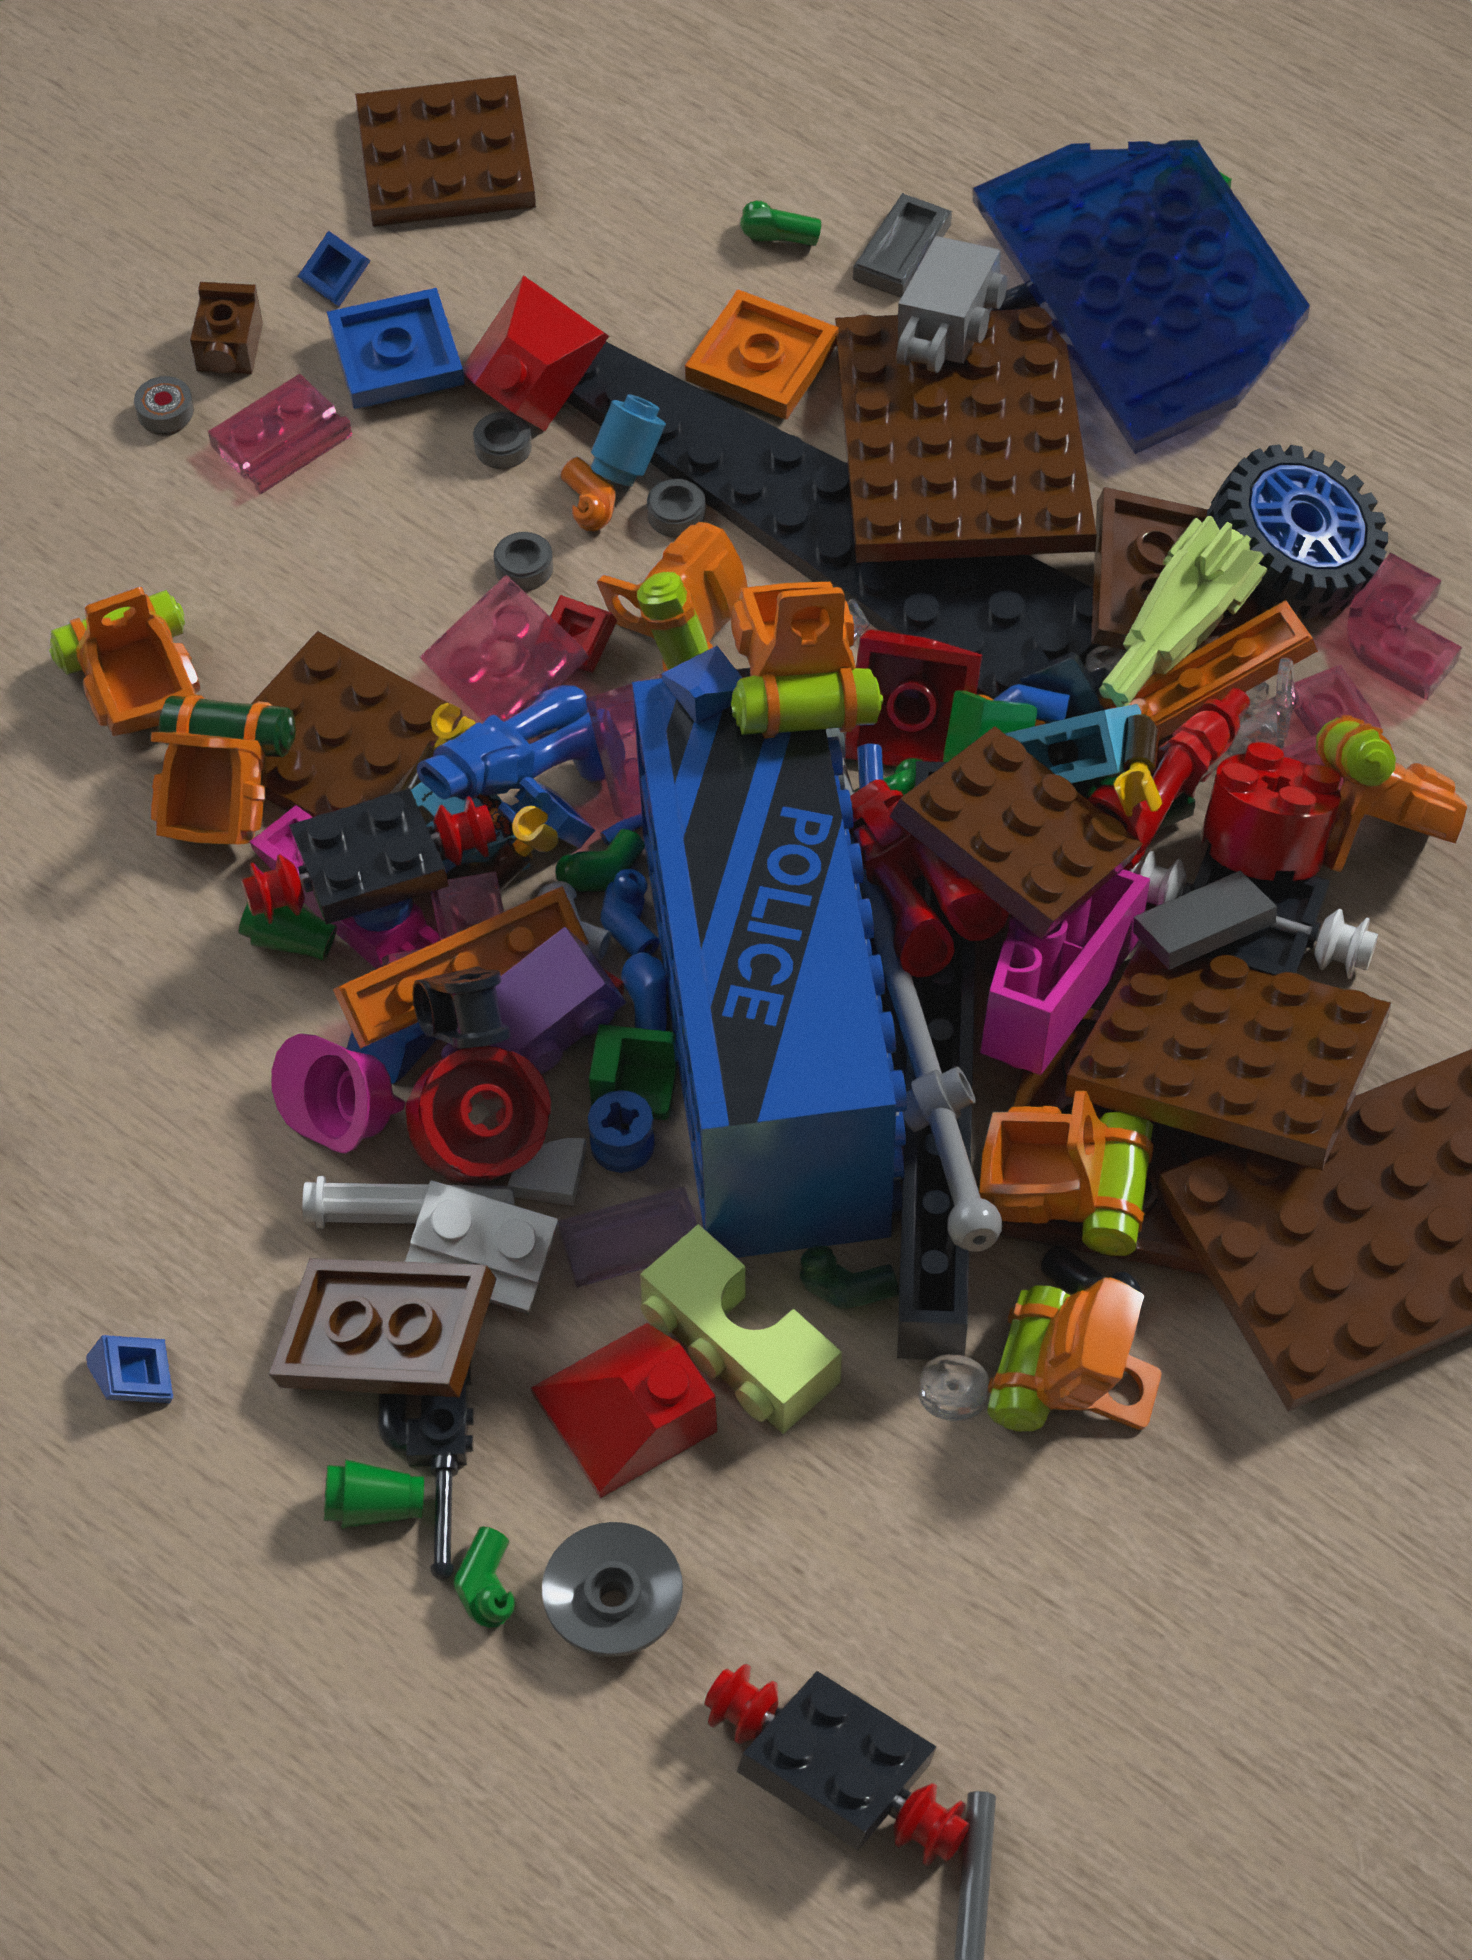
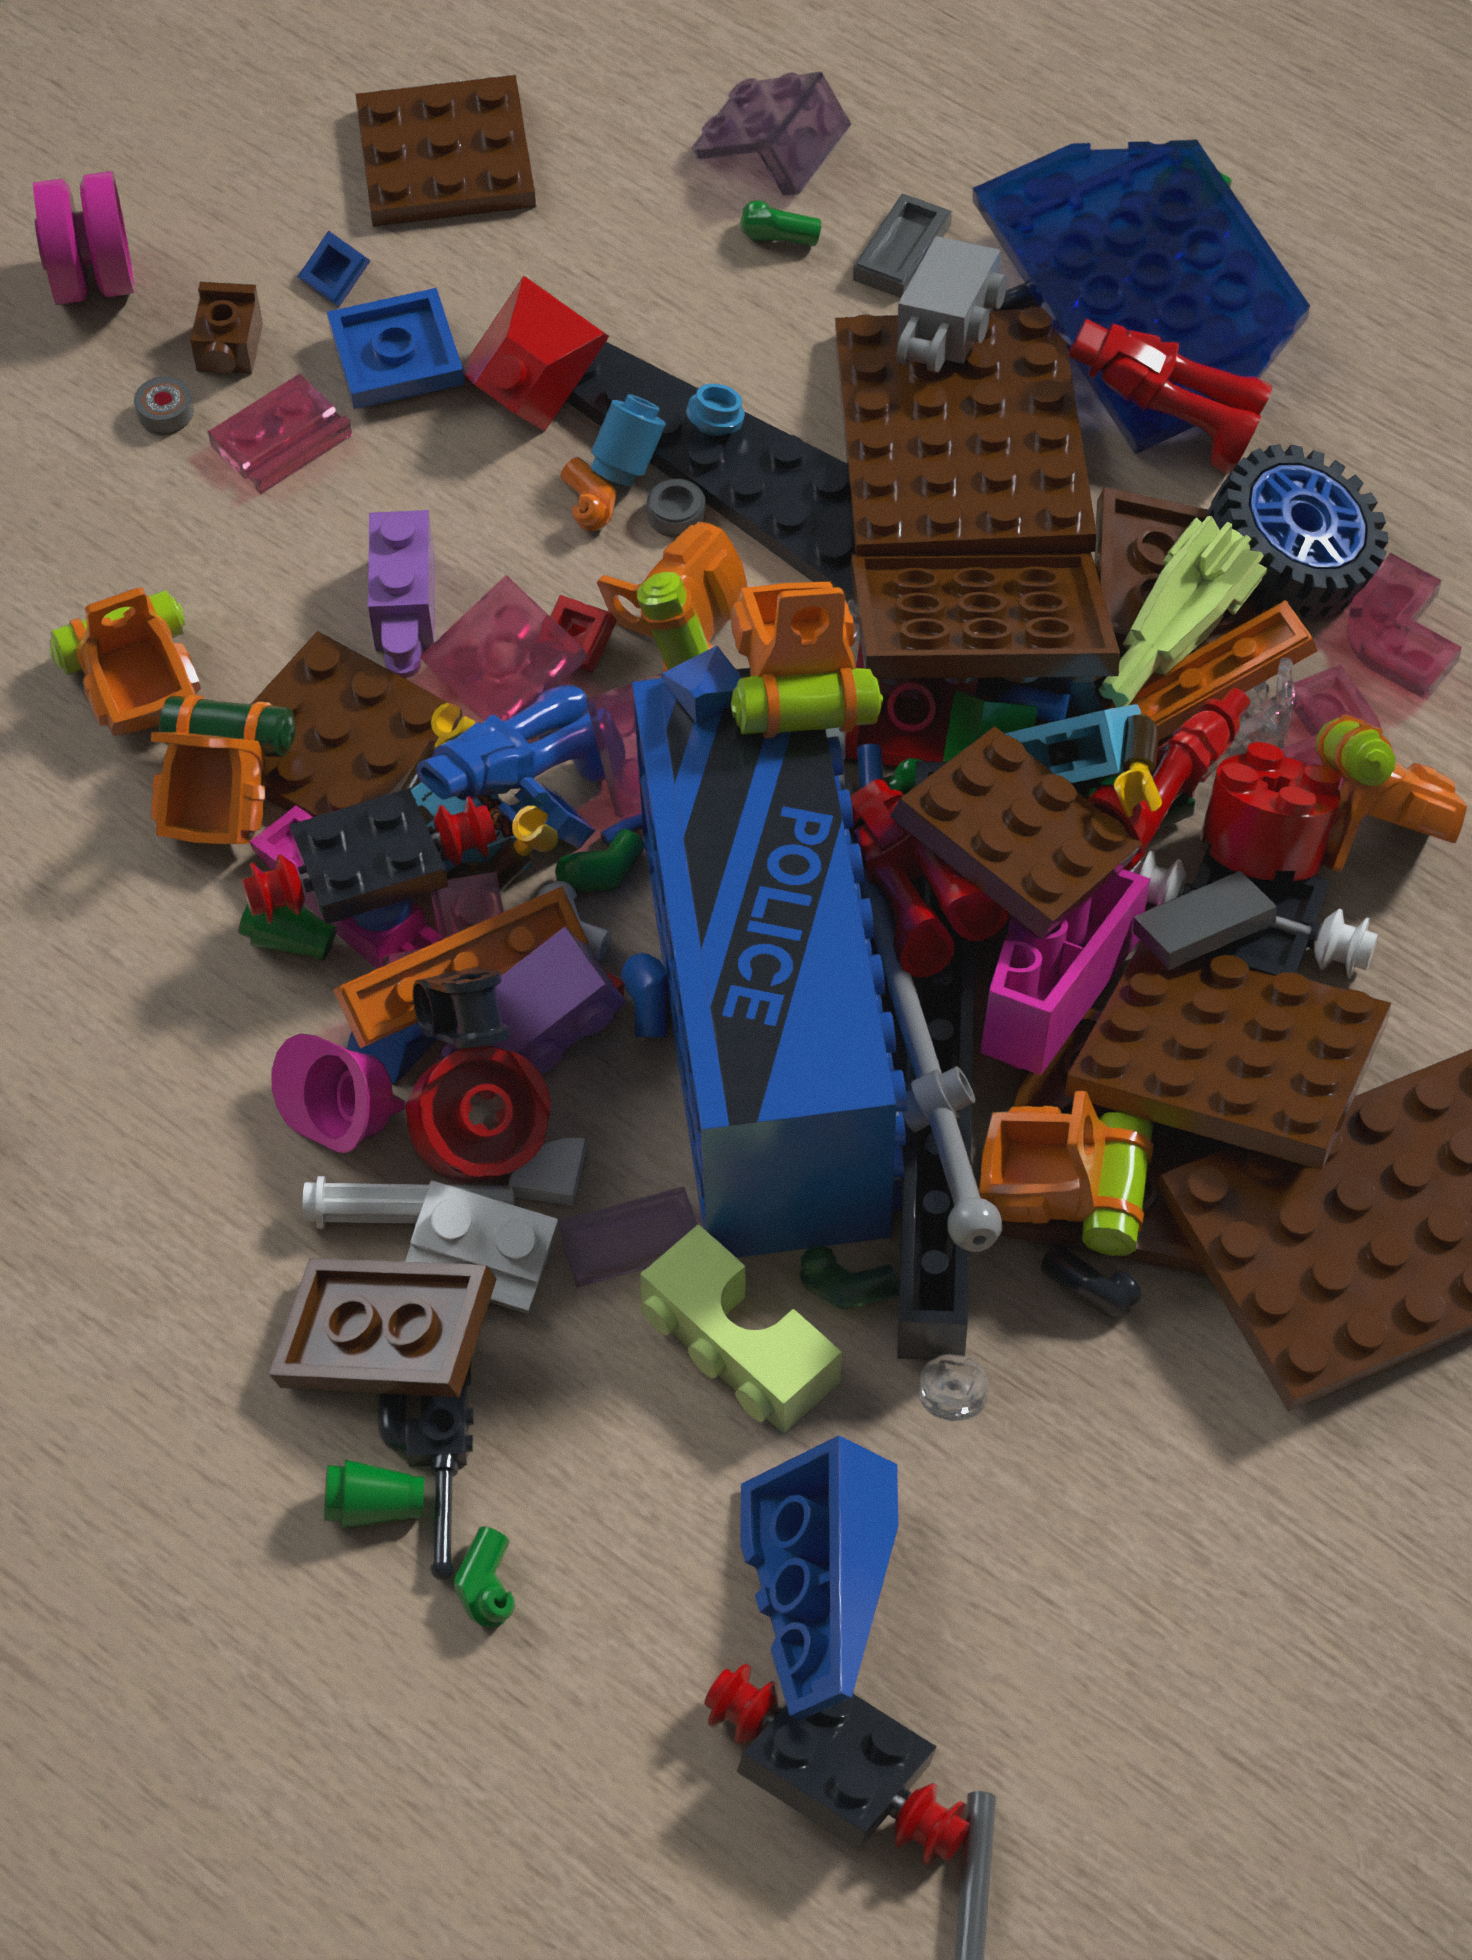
blue slope [86,1335,174,1403] -> none
dark grey tile [473,412,532,469] -> none
dark grey tile [493,532,554,591] -> none
red slope [531,1323,718,1499] -> none
dark grey dish [542,1522,683,1657] -> none
blue wheel [587,1090,655,1173] -> none
green panel [589,1024,678,1120] -> none
blue arm [600,869,660,956] -> none
orange plate [685,289,839,420] -> none
orange piece [987,1277,1162,1432] -> none
none -> dark pink wheel [33,171,135,305]
none -> medium lavender brick [368,510,435,679]
none -> dark azure plate [686,384,745,436]
none -> clear purple bracket [692,71,851,196]
none -> blue wedge [740,1435,899,1720]
none -> reddish brown plate [851,551,1120,685]
none -> red piece [1068,318,1272,475]

